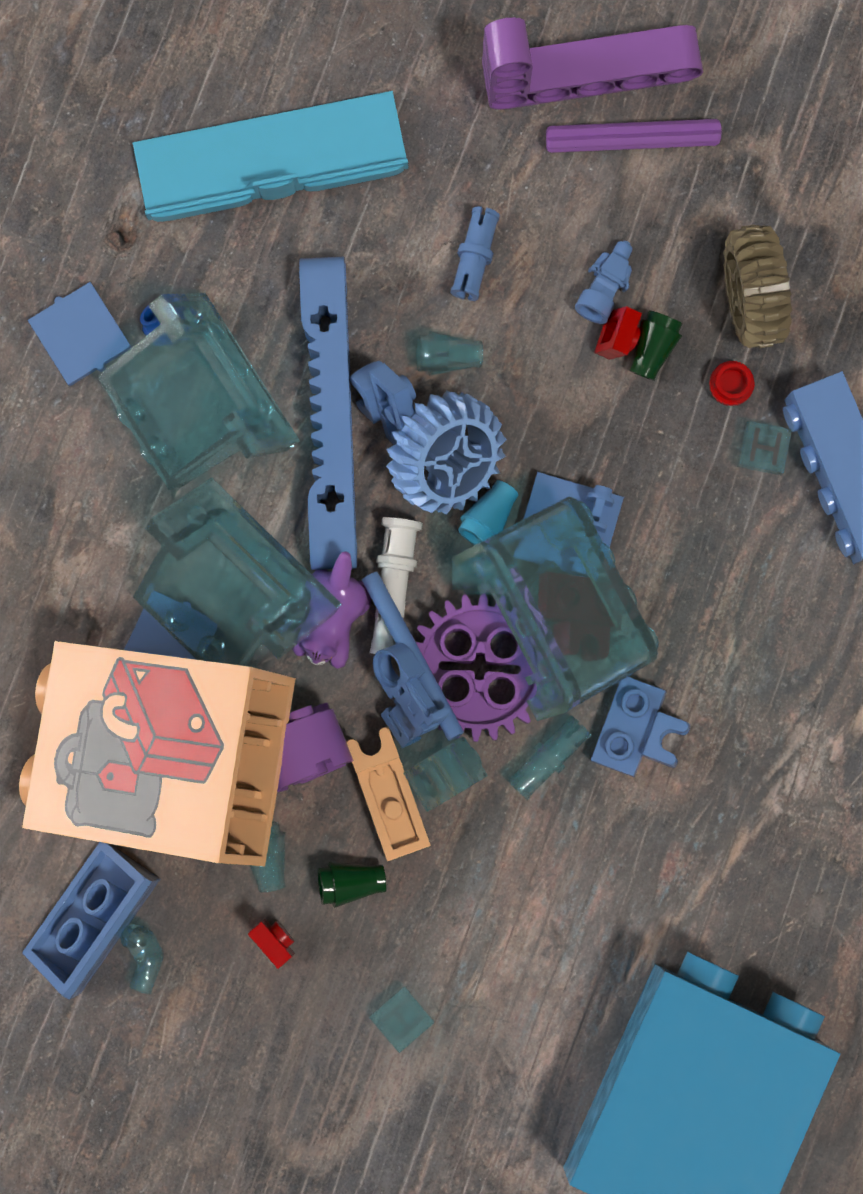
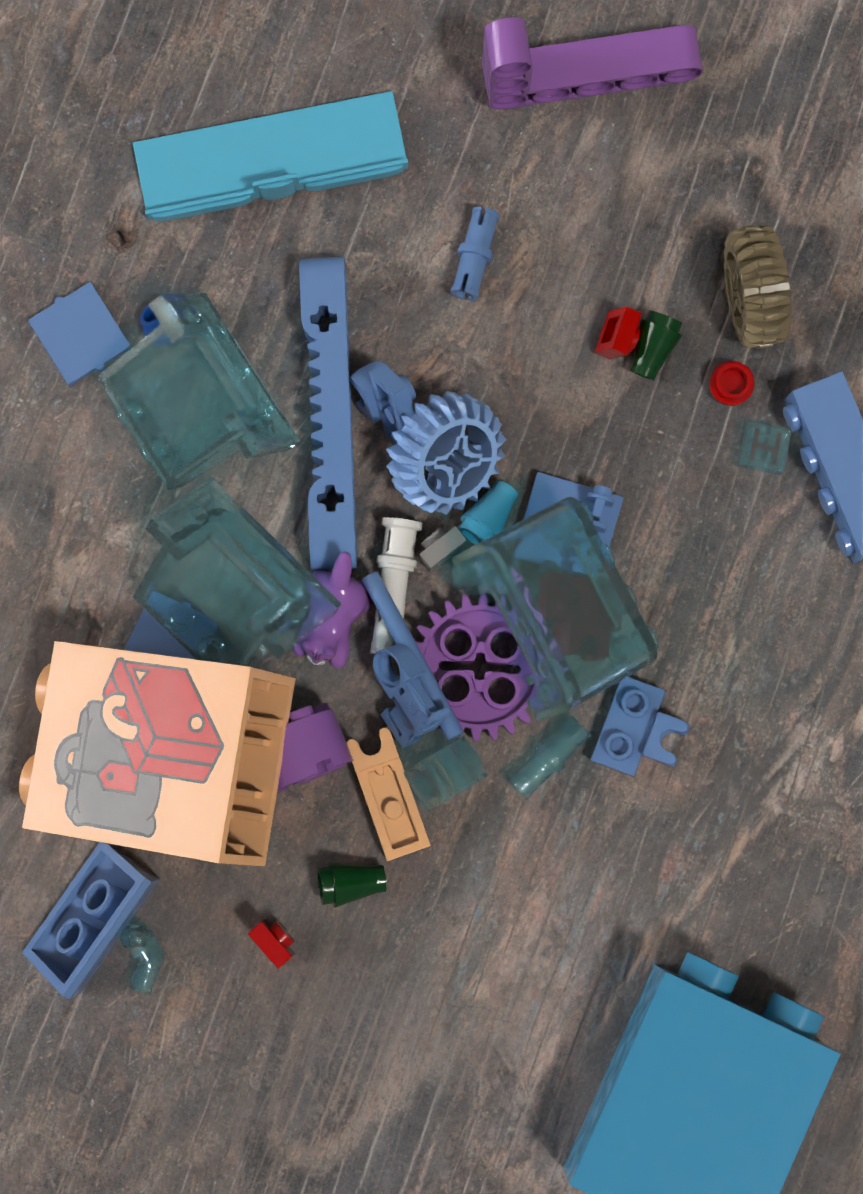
clear light blue cone [250,821,286,892] -> none
clear light blue tile [369,986,434,1053] -> none
clear light blue cone [416,331,483,376] -> none
medium lavender axle [546,119,722,153] -> none
medium blue piece [575,240,633,324] -> none
none -> light grey plate [419,526,467,573]

